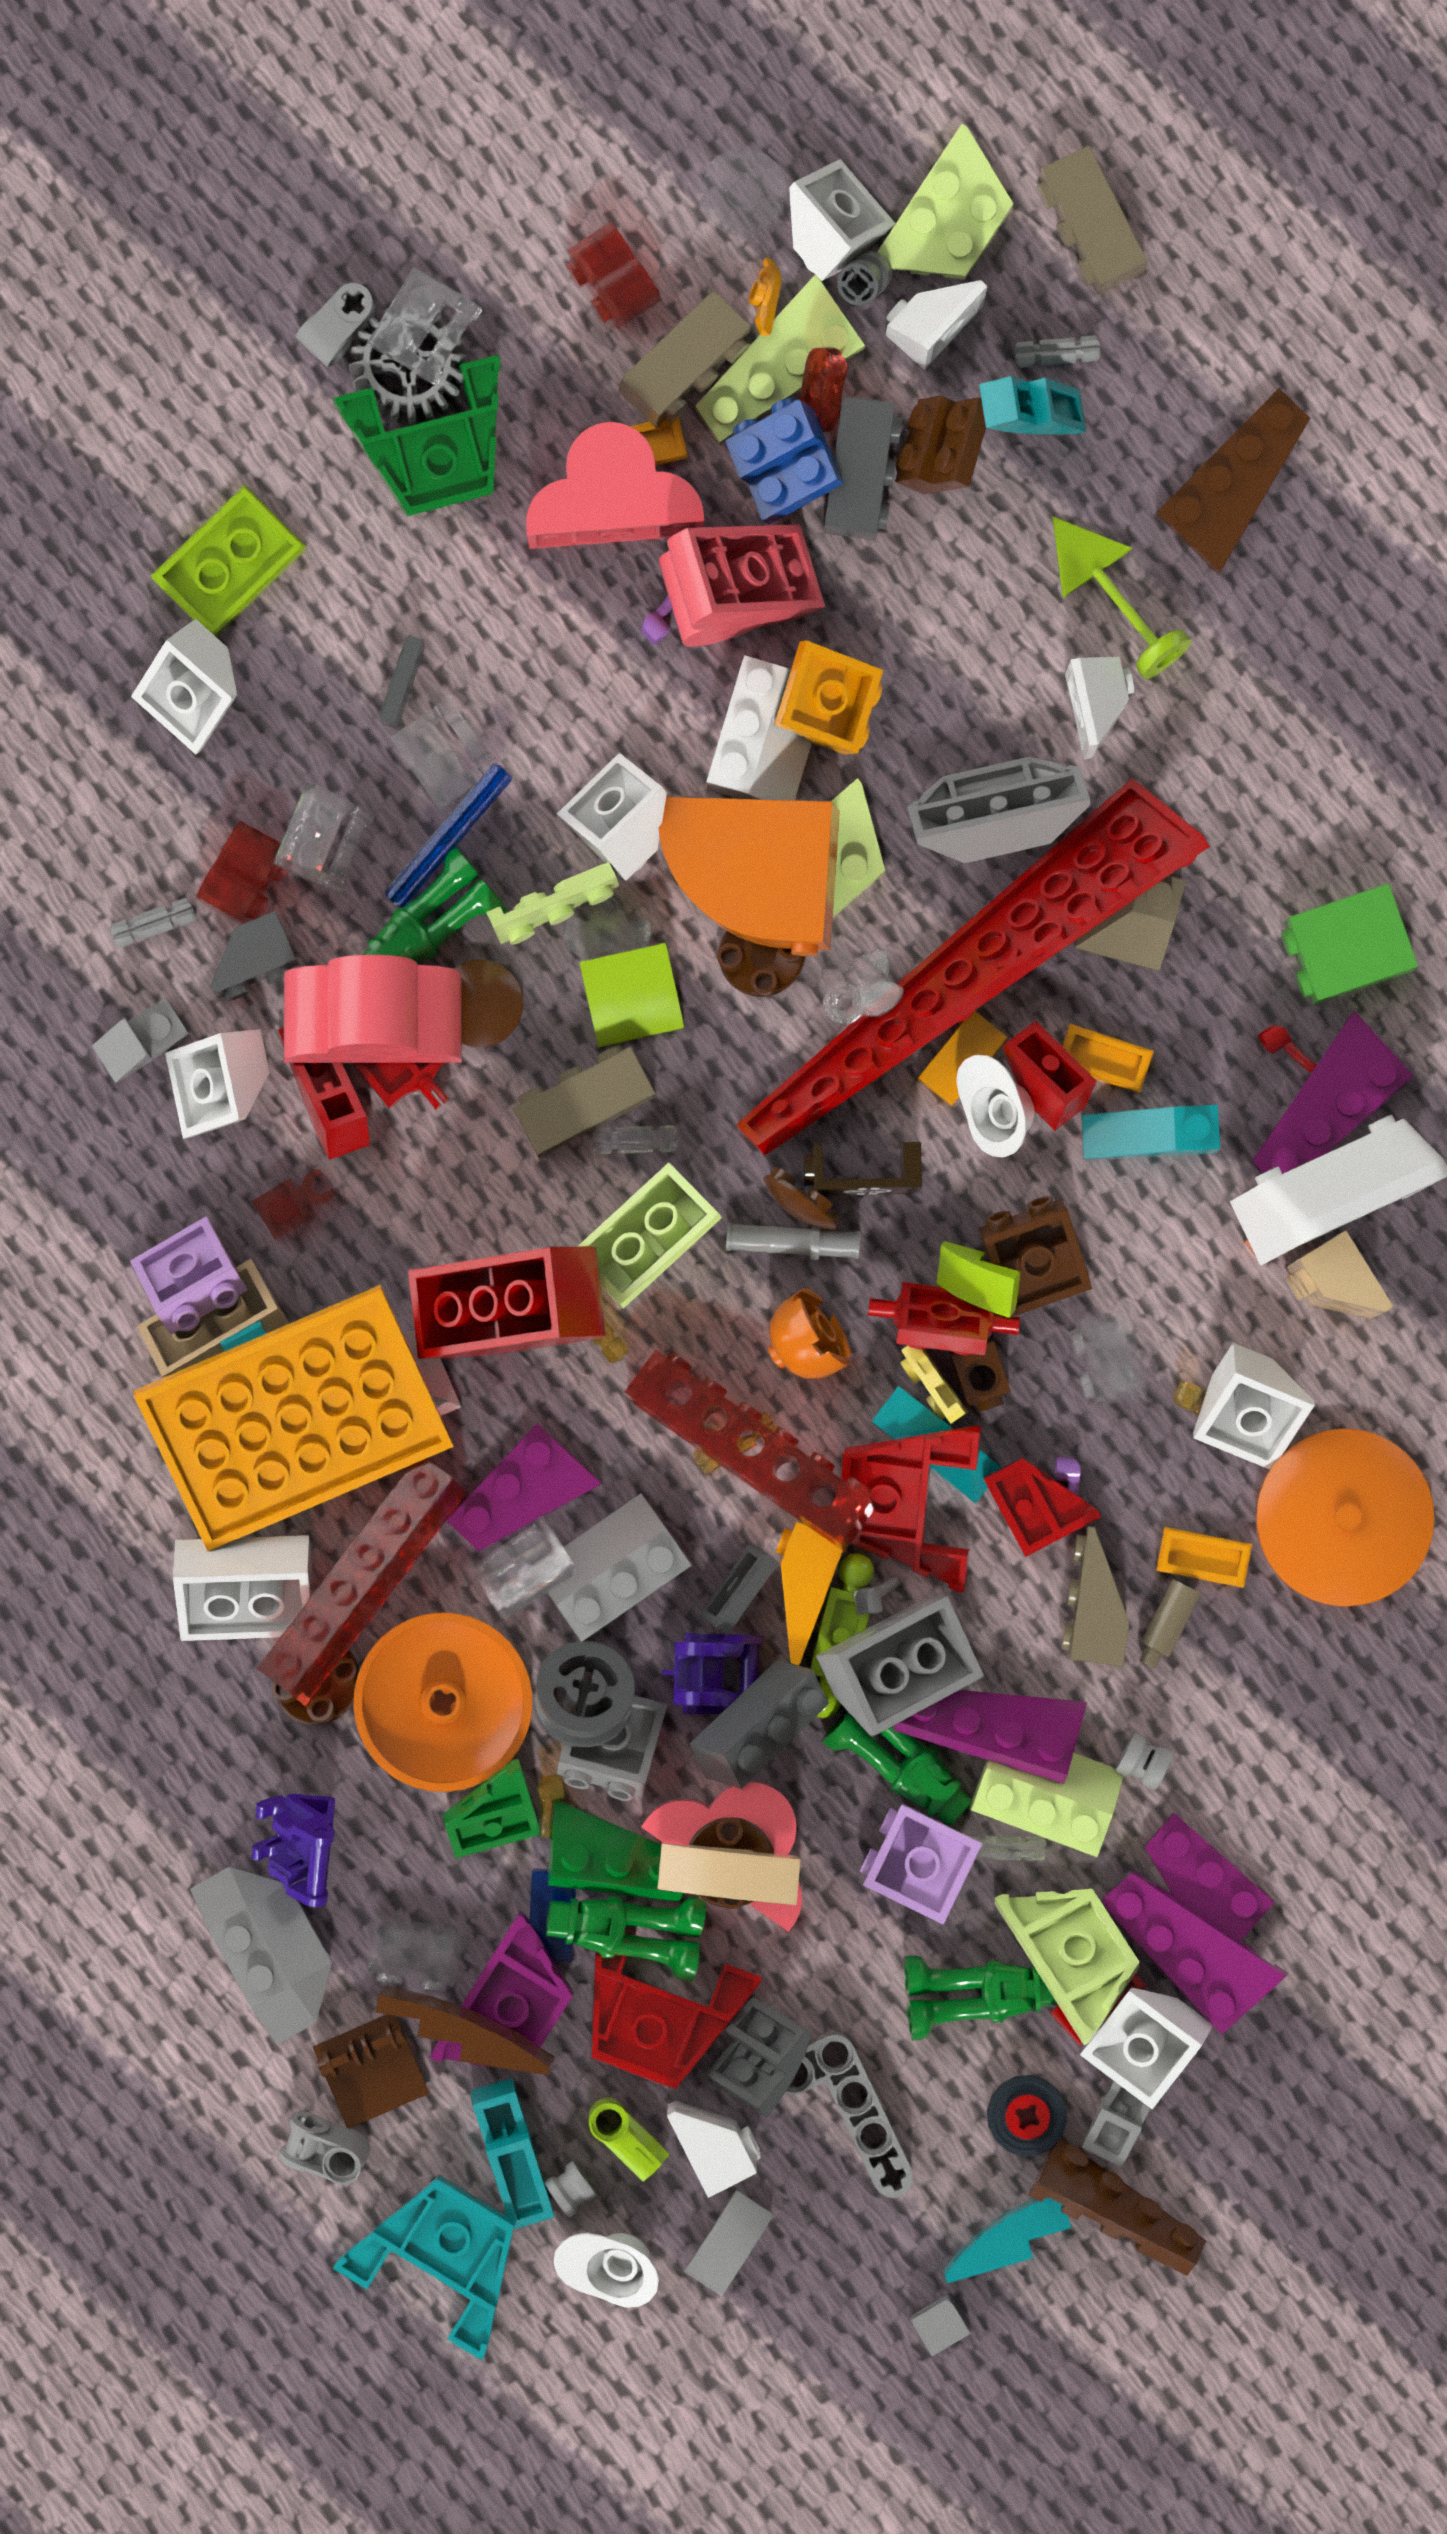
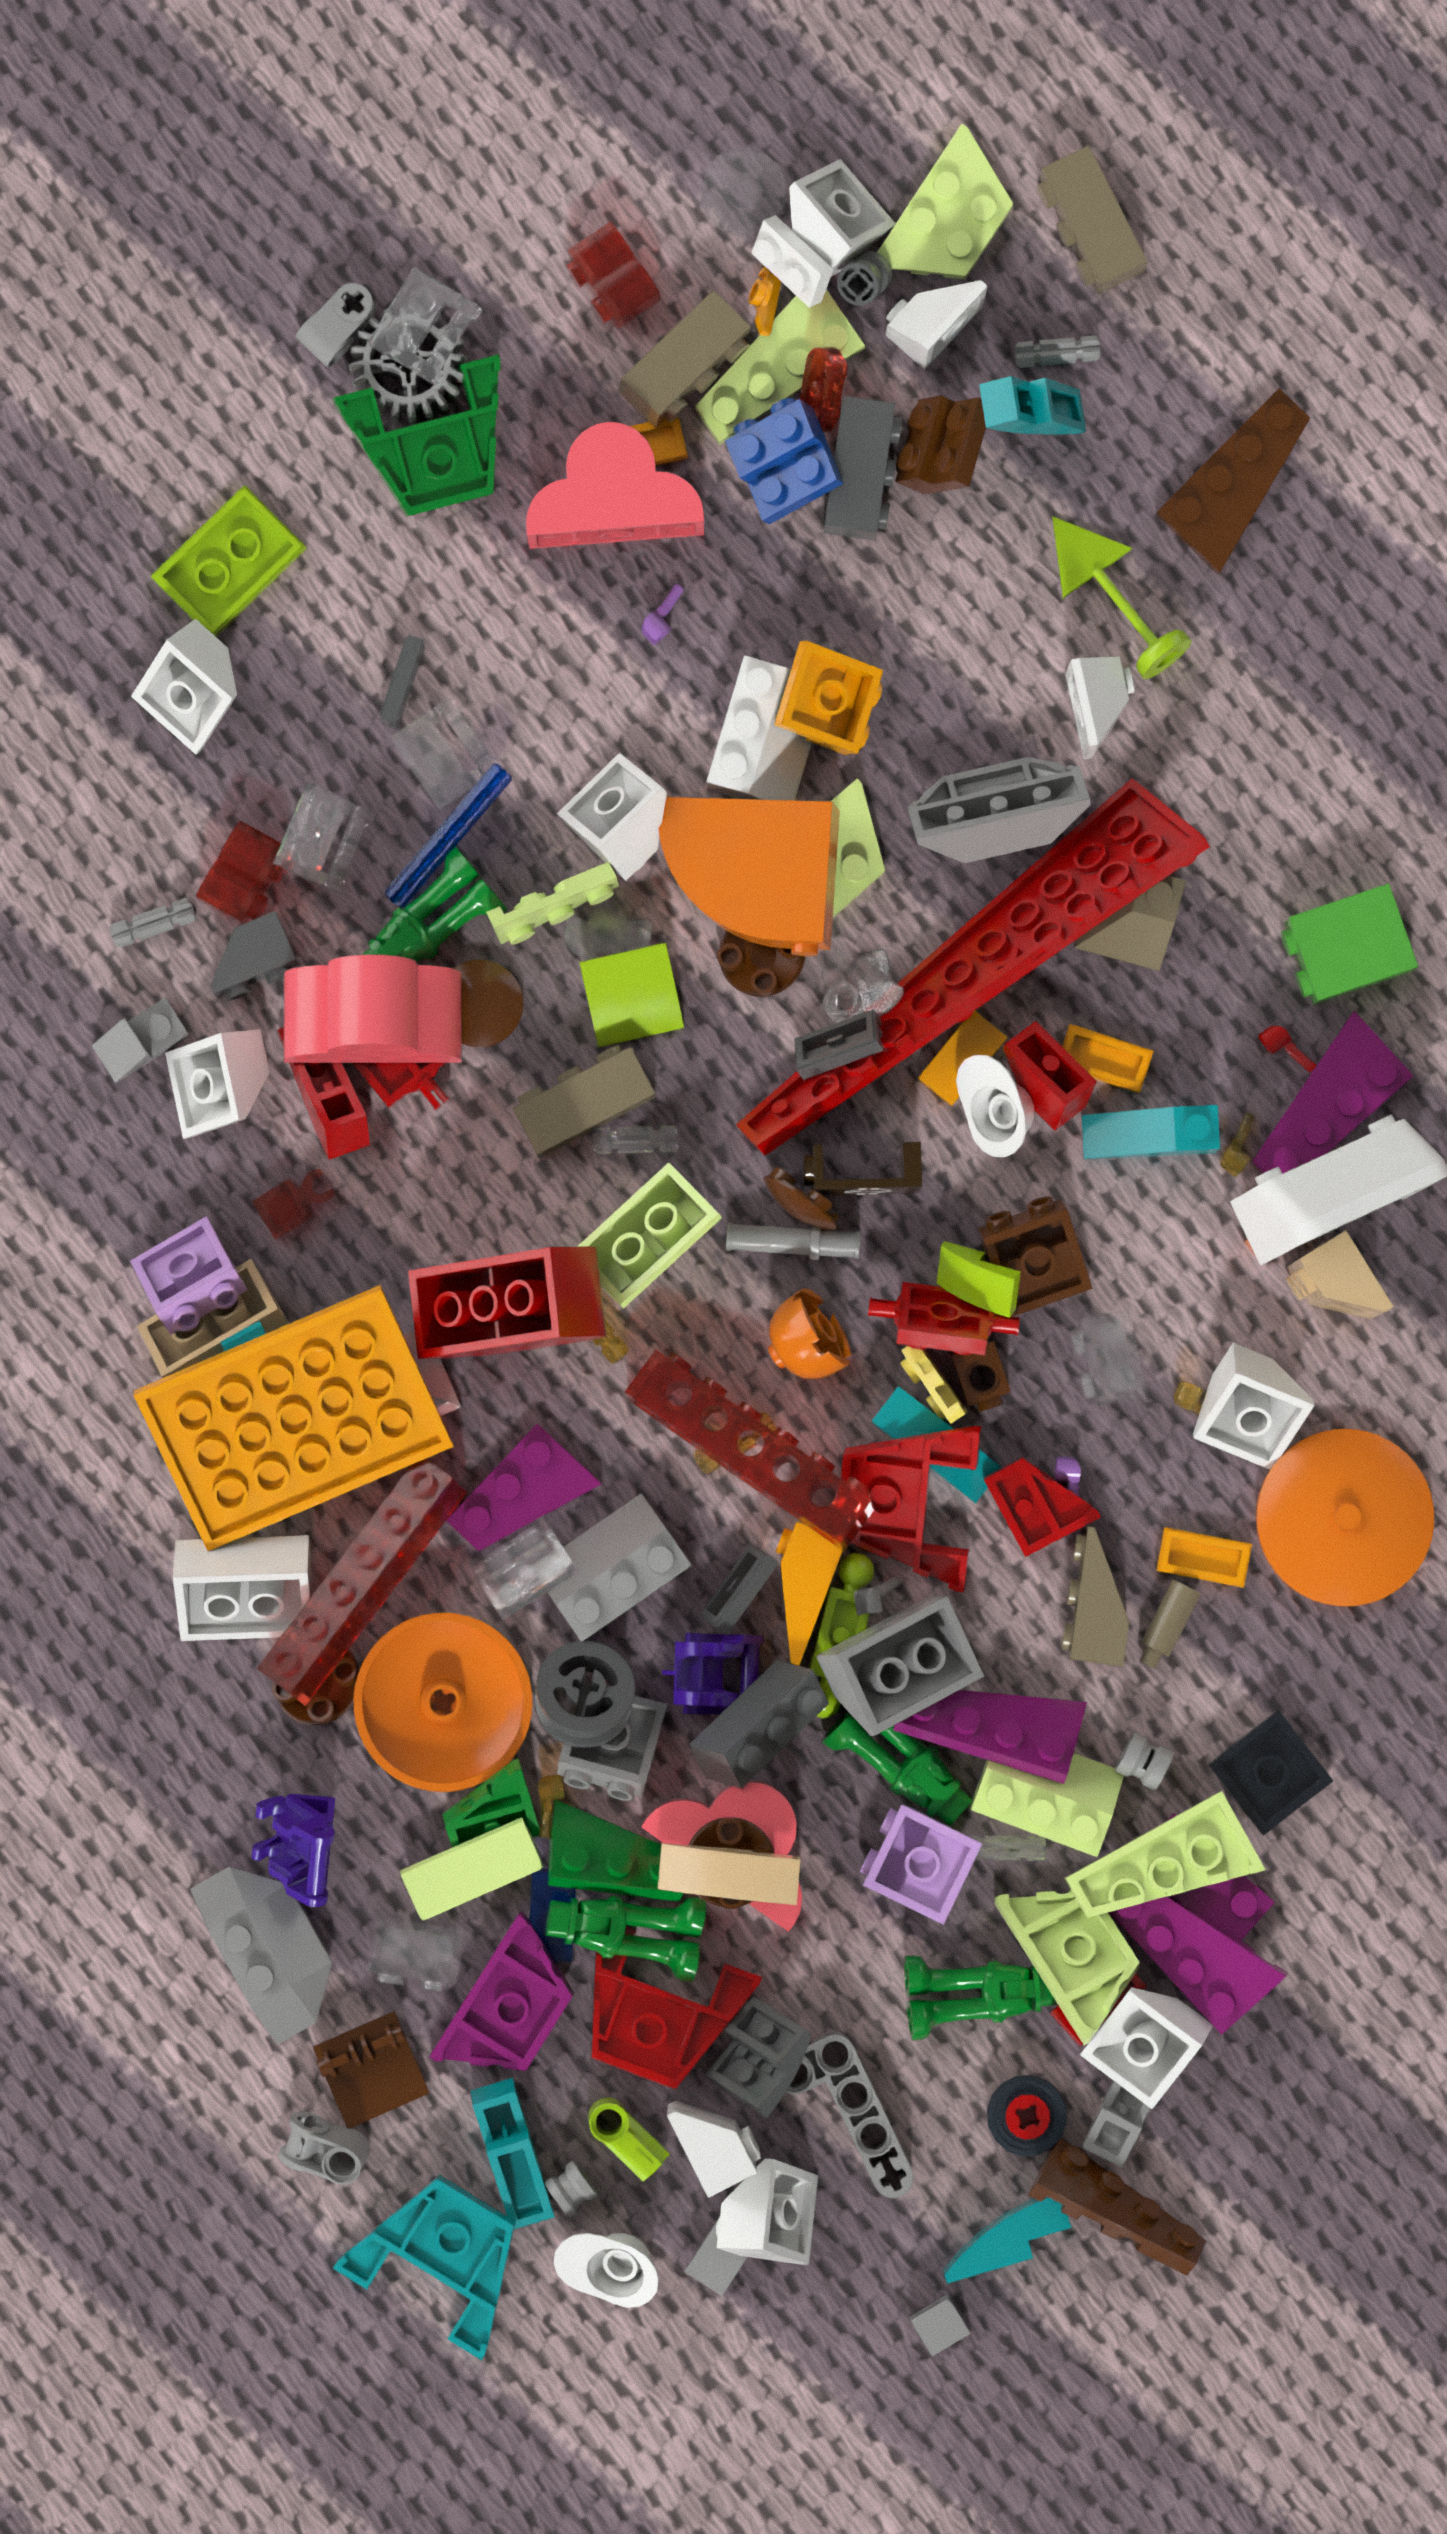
reddish brown slope [376,1986,555,2075] -> none
coral brick [658,524,825,647] -> none
none -> yellowish green slope [400,1817,543,1920]
none -> white slope [716,2159,818,2265]
none -> white plate [752,215,834,307]
none -> dark grey tile [794,1009,884,1080]
none -> yellowish green wing [1065,1791,1266,1918]
none -> black plate [1207,1710,1334,1836]
none -> clear yellow hand [1220,1113,1255,1177]

